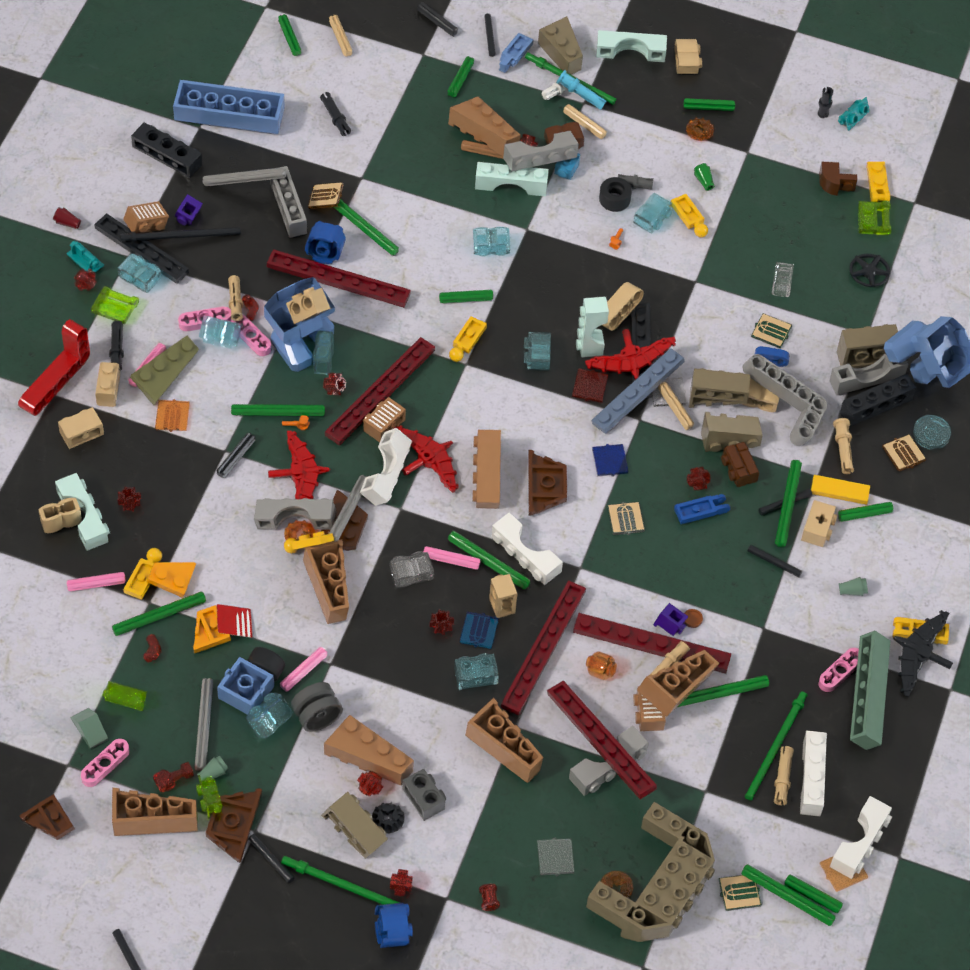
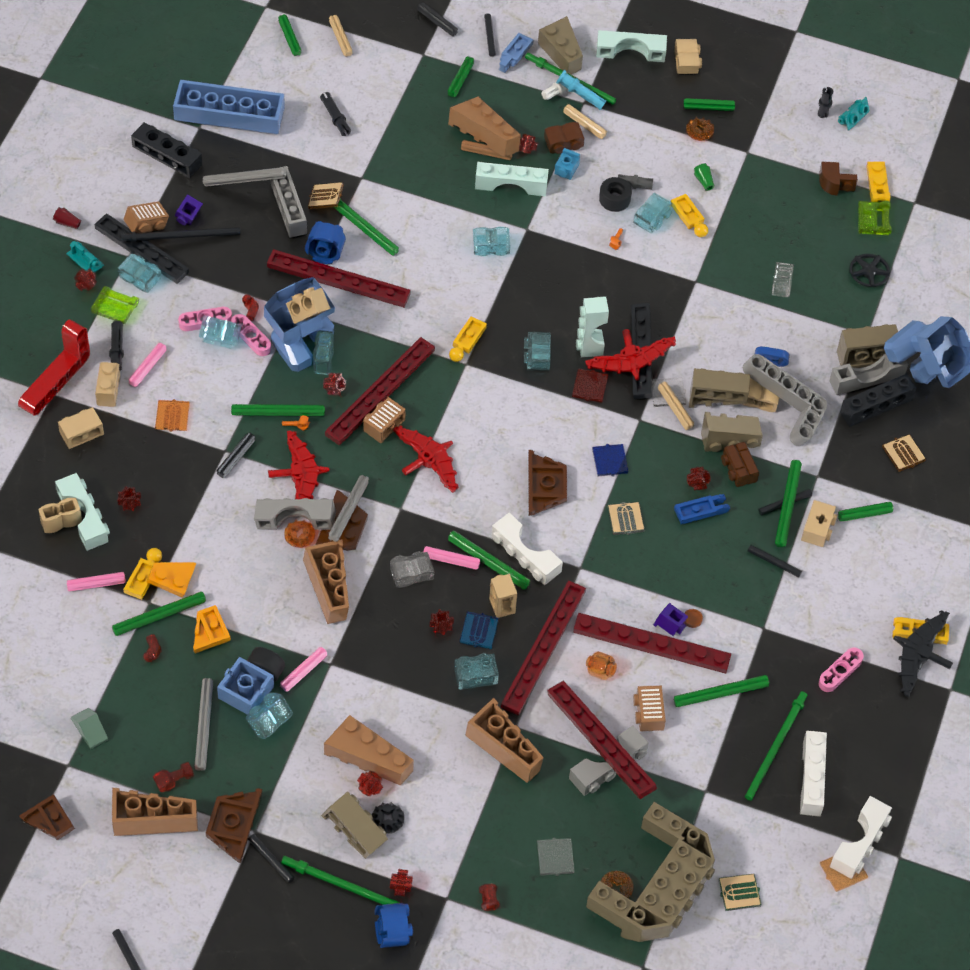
bright pink beam [81,739,129,787] -> none
clear neon green hinge [102,681,147,711] -> none
olive wing [130,335,199,405] -> none
clear neon green hinge [196,775,223,819] -> none
sand green cone [197,756,229,784] -> none
red sticker [217,604,252,637] -> none
tan pin [228,275,243,321] -> none
yellow plate [284,531,334,554] -> none
dark grey wheel [291,682,343,732] -> none
white arch [360,428,412,506] -> none
dark grey brick [402,769,446,821] -> none
green axle [439,289,493,303] -> none
medium nougat wedge [472,429,501,509] -> none
light grey arch [503,131,579,172] -> none
sand blue plate [591,348,685,434] -> none
tan beam [602,282,644,331] -> none
medium nougat wedge [637,650,719,717] -> none
tan pin [651,641,690,675] -> none
green axle [741,864,836,926] -> none
piece [751,313,792,349] -> none
tan pin [774,746,794,806] -> none
green axle [784,874,843,913] -> none
yellow tile [811,475,870,505] -> none
tan pin [833,418,854,474] -> none
sand green cone [839,577,868,596] -> none
sand green brick [850,630,891,750] -> none
clear light blue tile [913,415,951,449] -> none

